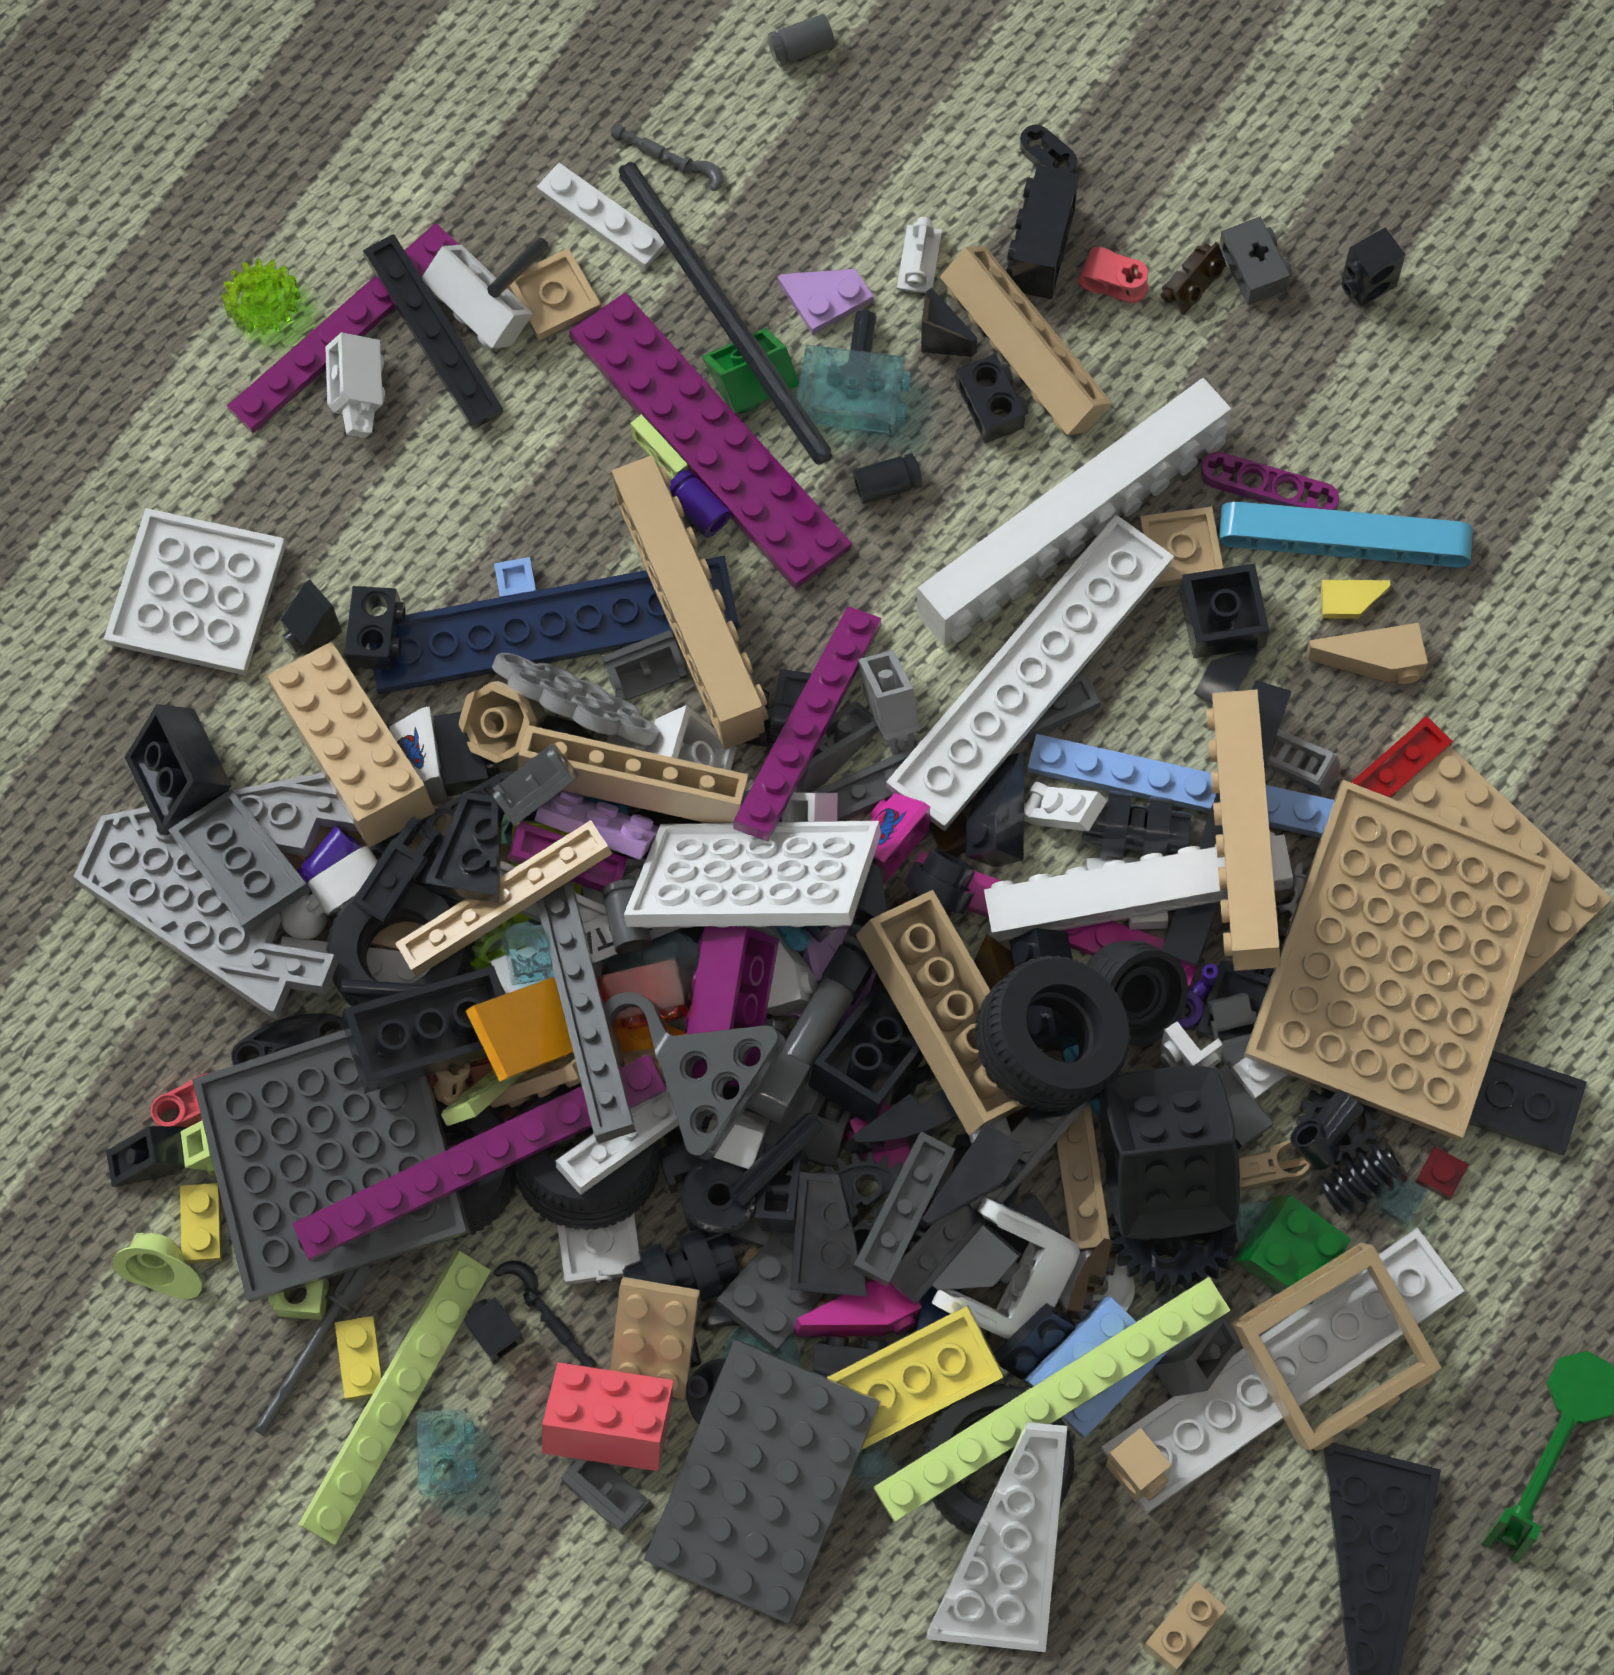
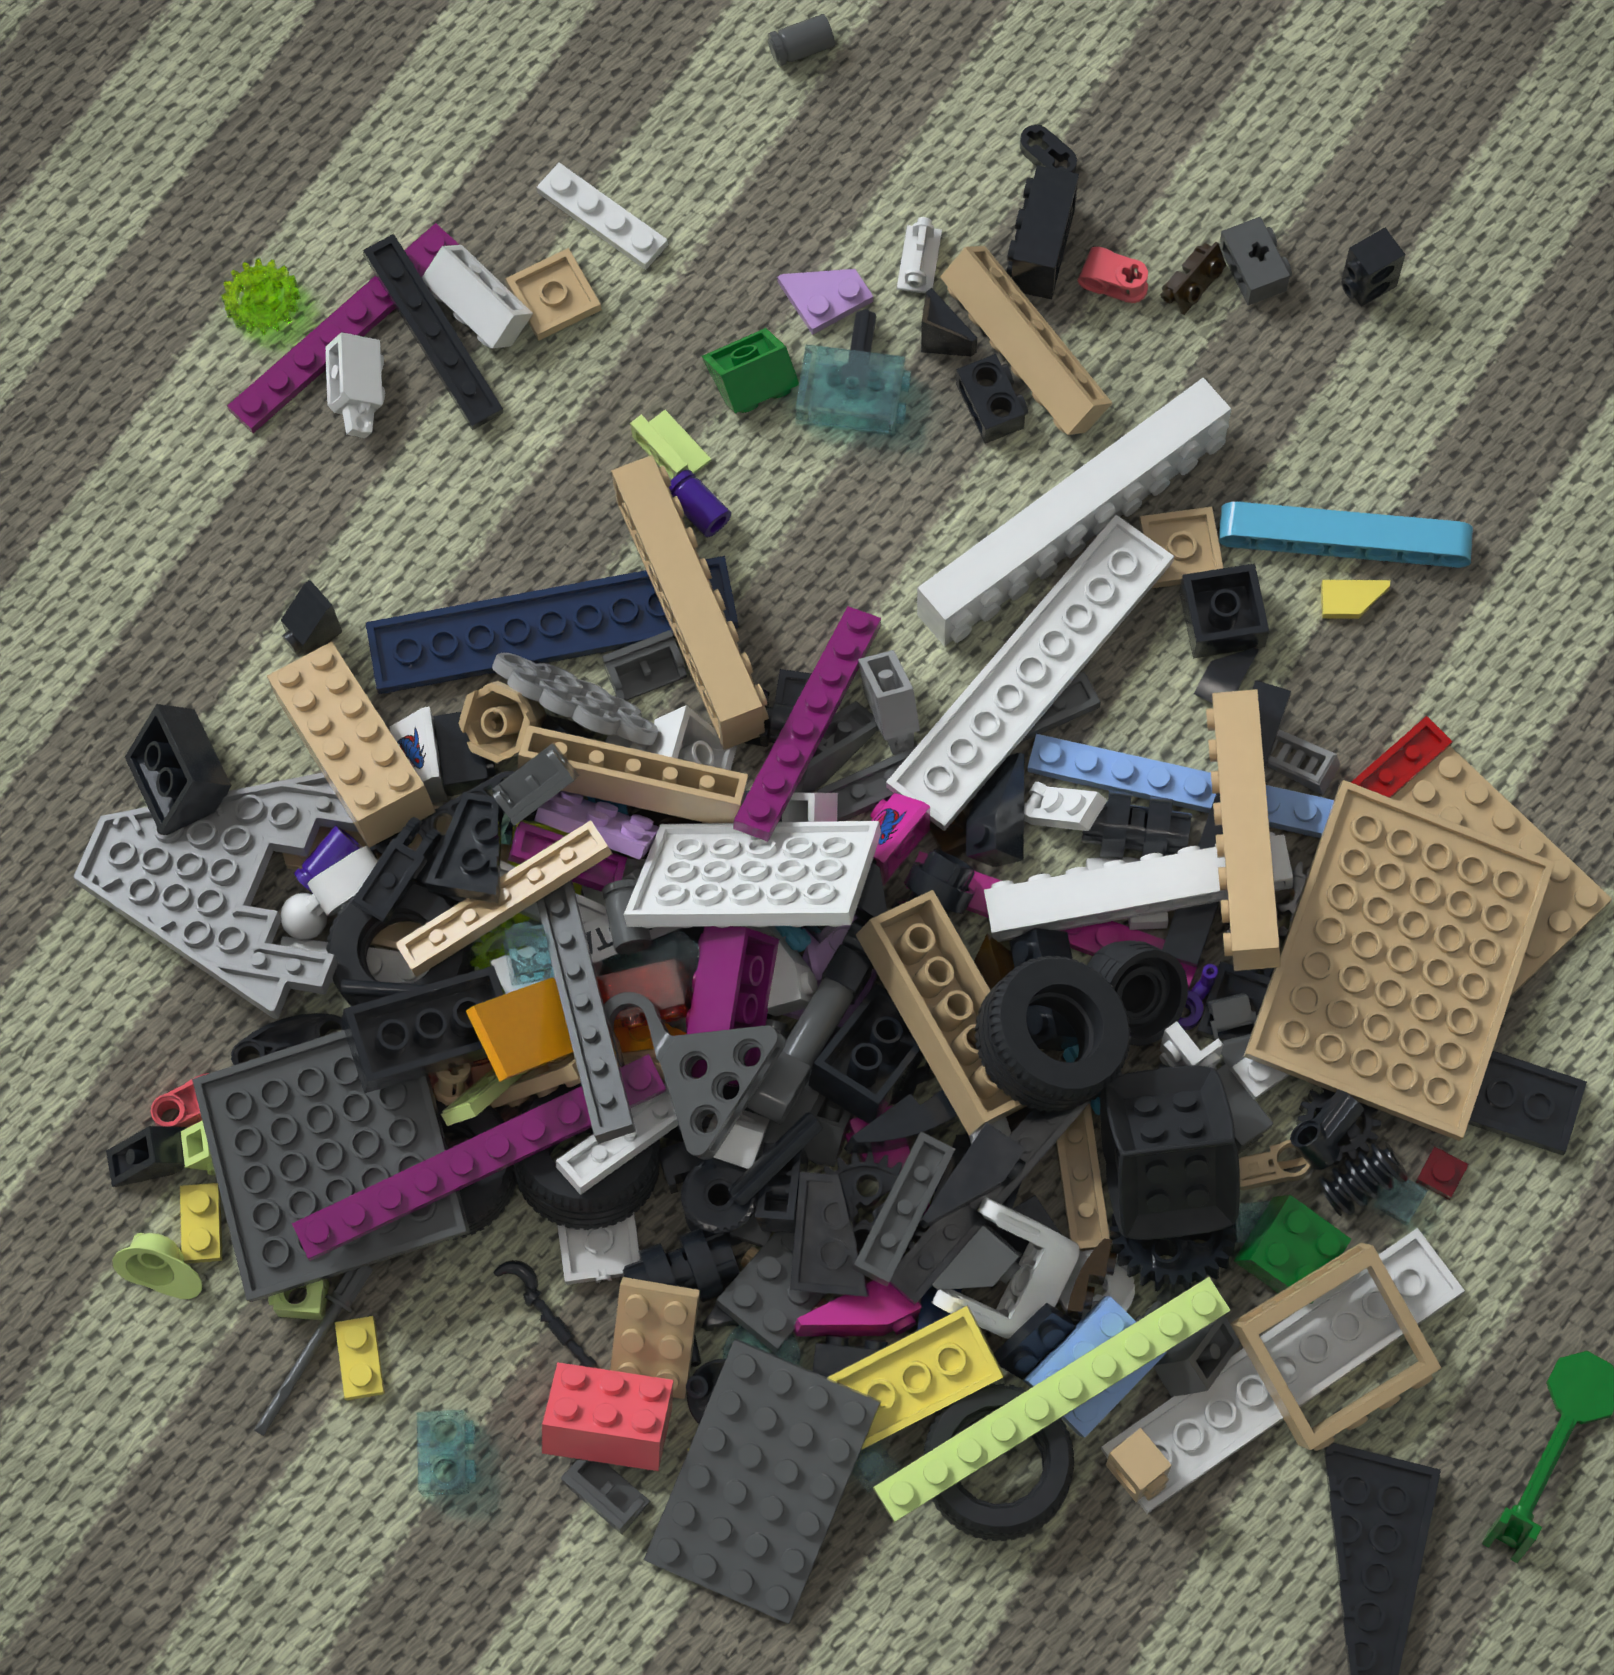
white plate [104,508,286,676] -> none
plate [169,789,310,934] -> none
yellowish green plate [298,1251,491,1545] -> none
black brick [344,586,406,670] -> none
black brick [463,1297,525,1364] -> none
black bar [487,238,548,298] -> none
light blue plate [494,557,536,597] -> none
magenta plate [569,292,852,590] -> none
dark grey piece [611,124,724,191] -> none
black axle [619,162,832,465] -> none
black piece [852,453,922,504] -> none
white wing [926,1422,1067,1652] -> none
tan brick [1143,1581,1228,1675] -> none
magenta beam [1201,452,1339,510] -> none
tan slope [1306,623,1428,684] -> none

